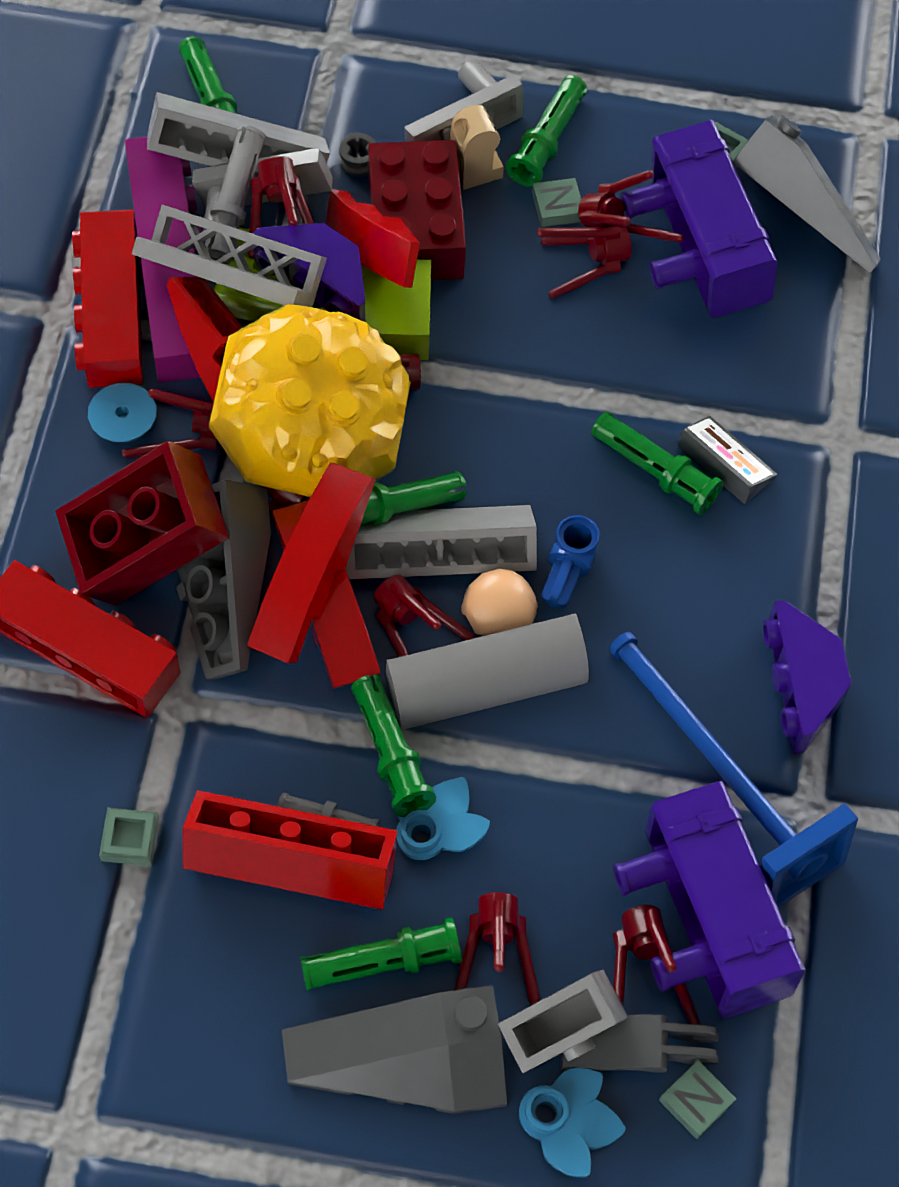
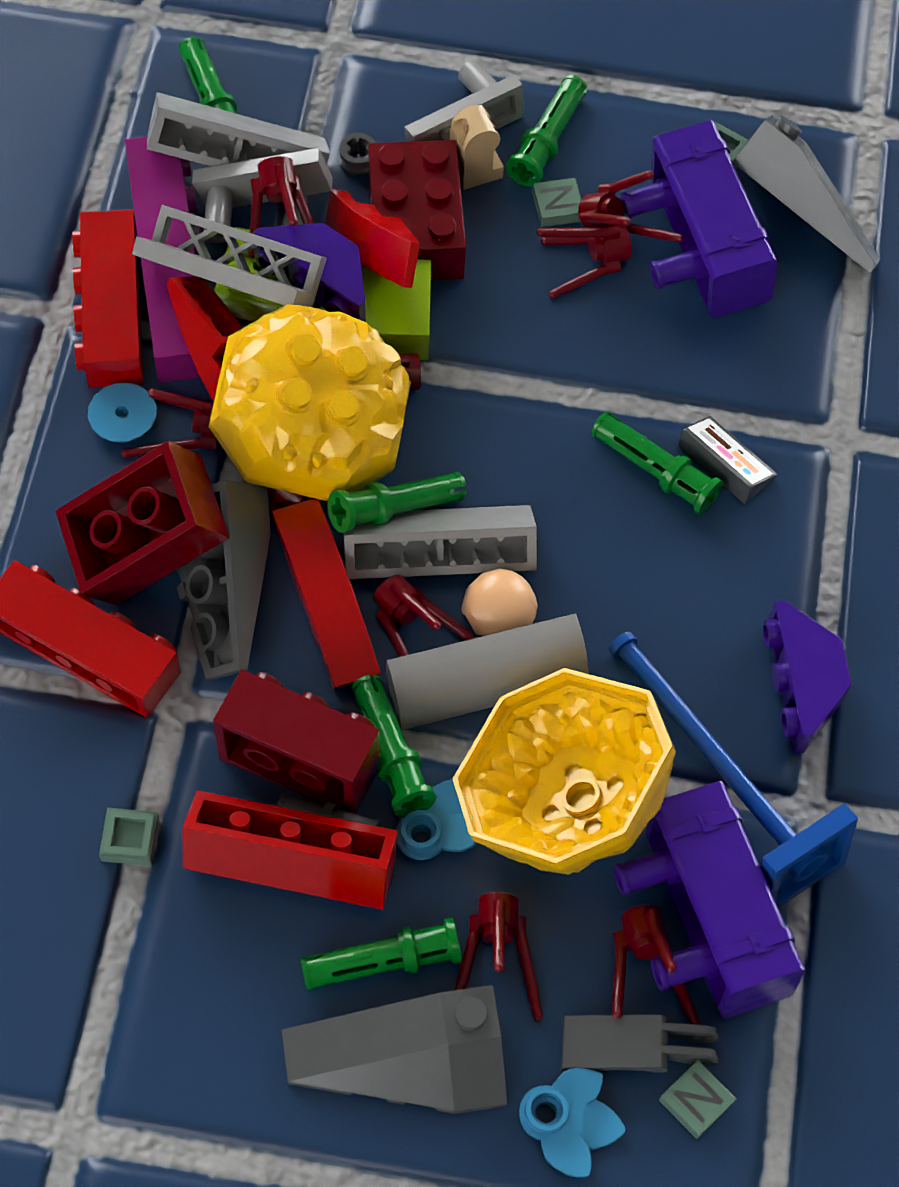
light grey pin [205,125,266,260] -> none
red slope [247,462,376,664] -> none
light grey brick [498,970,628,1073] -> none
blue axle [541,515,600,609] -> none
none -> dark red brick [213,669,380,814]
none -> yellow rock [453,668,676,875]

